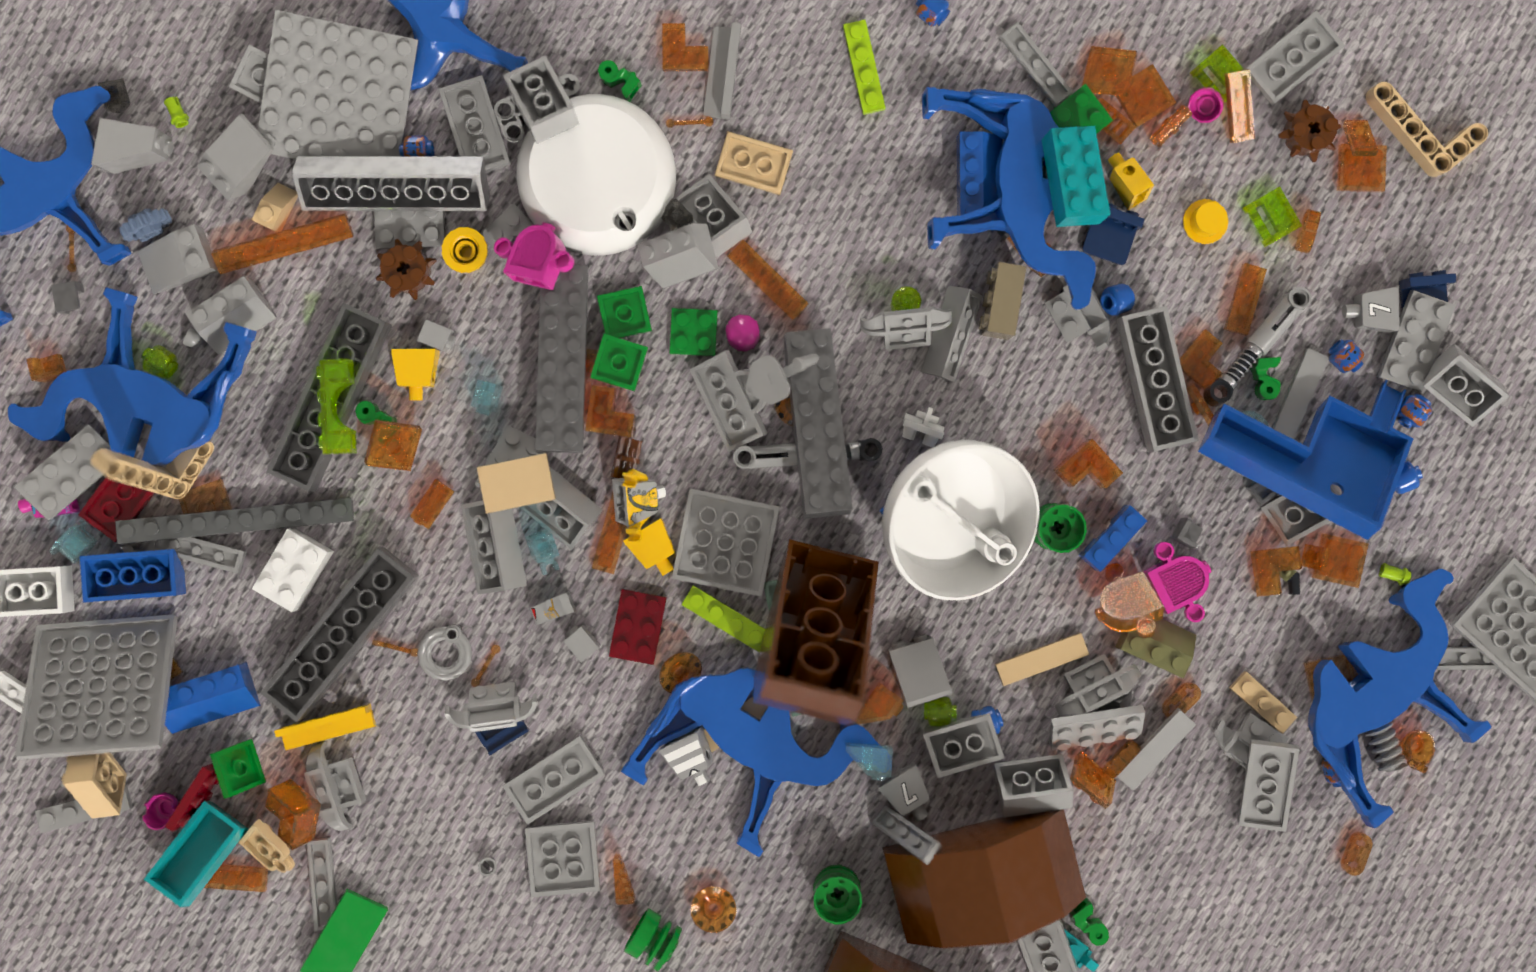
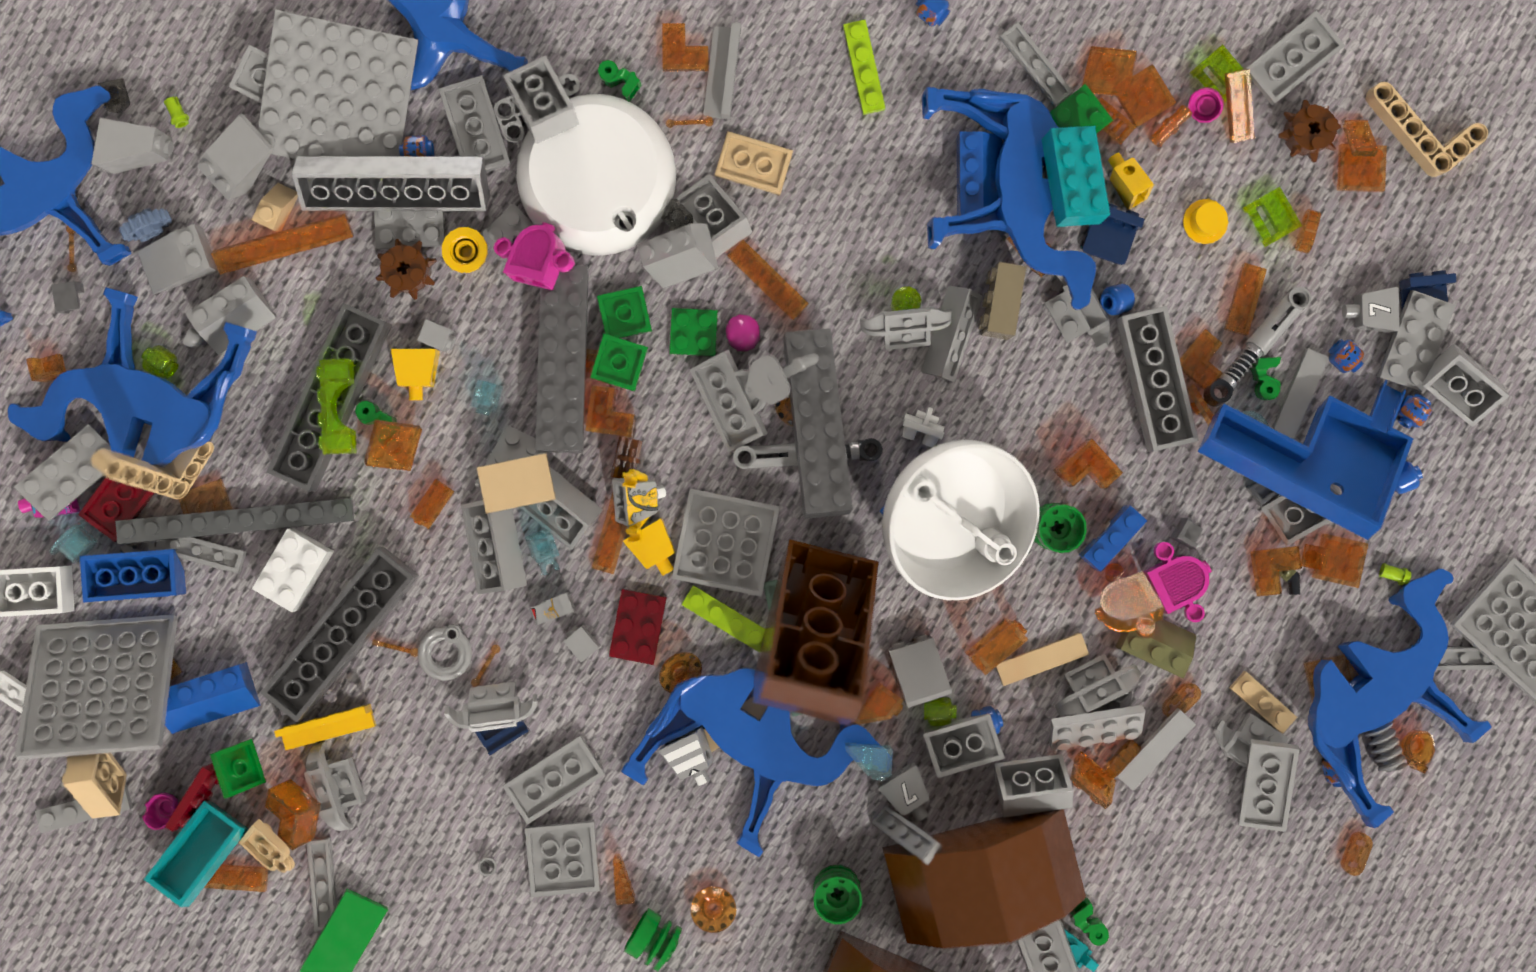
none -> clear orange window [965,618,1029,675]

